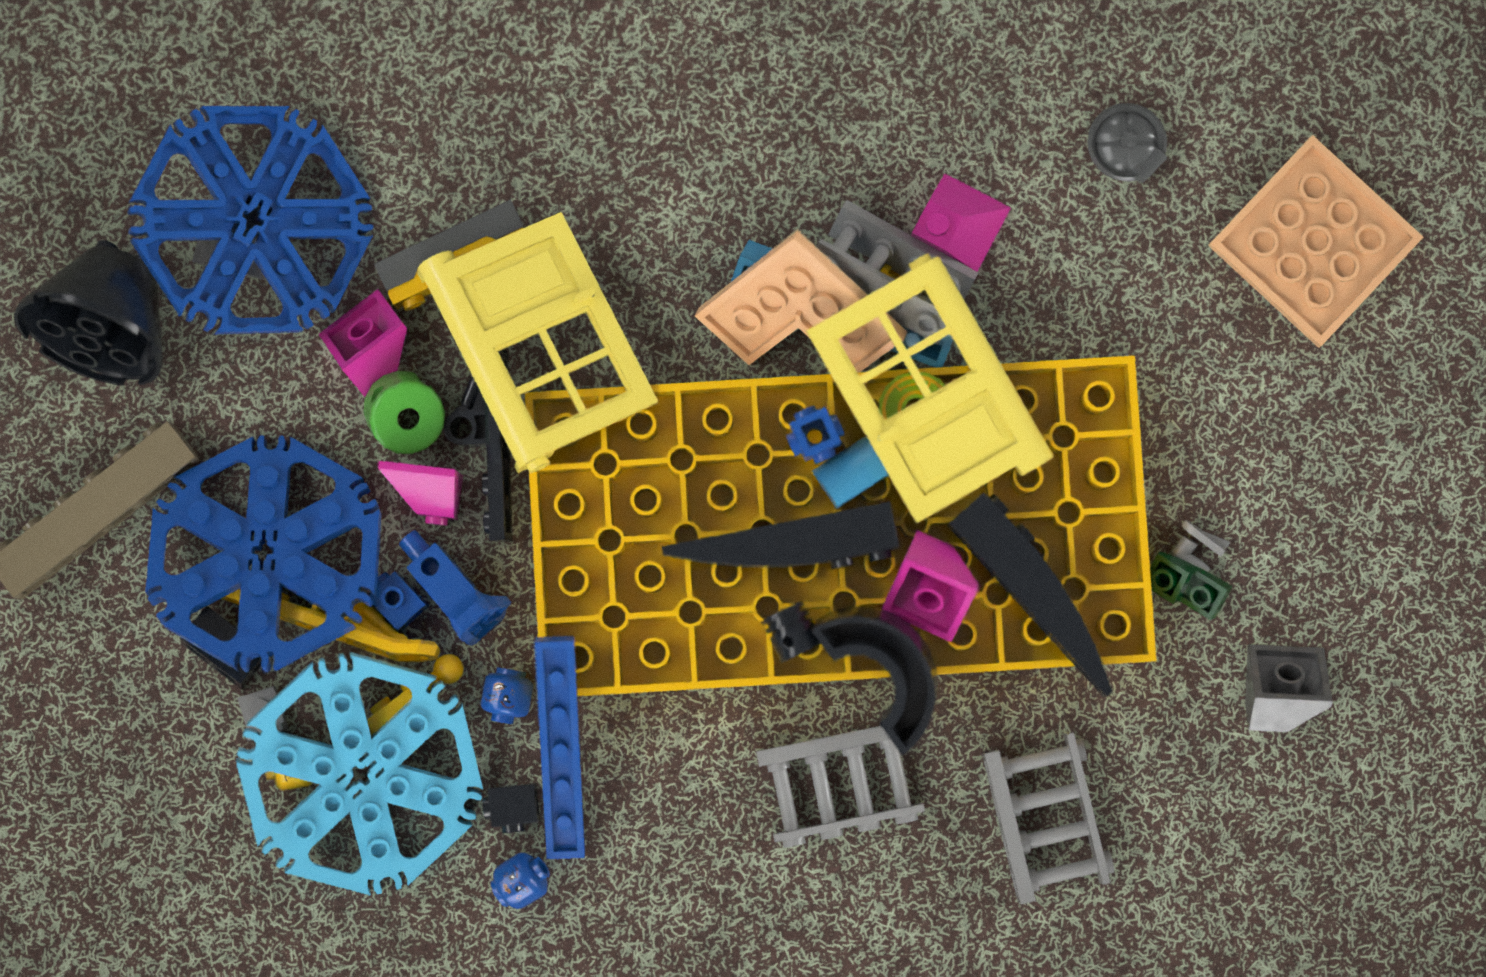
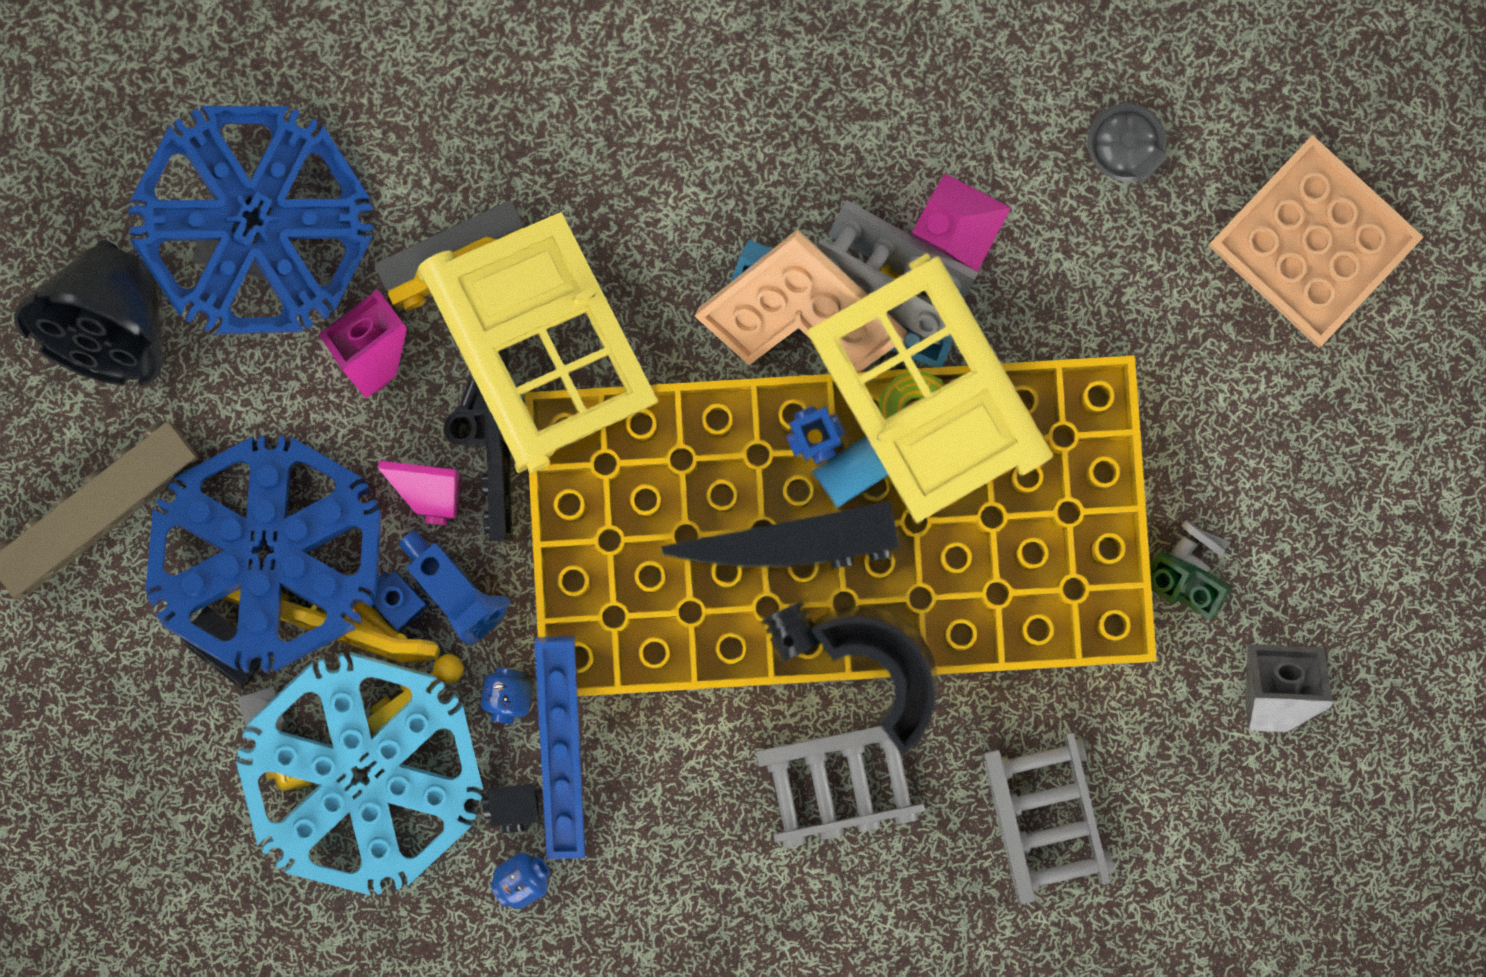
bright green piece [363,371,445,454] -> none
dark pink slope [882,530,979,642] -> none
black slope [947,492,1113,697] -> none

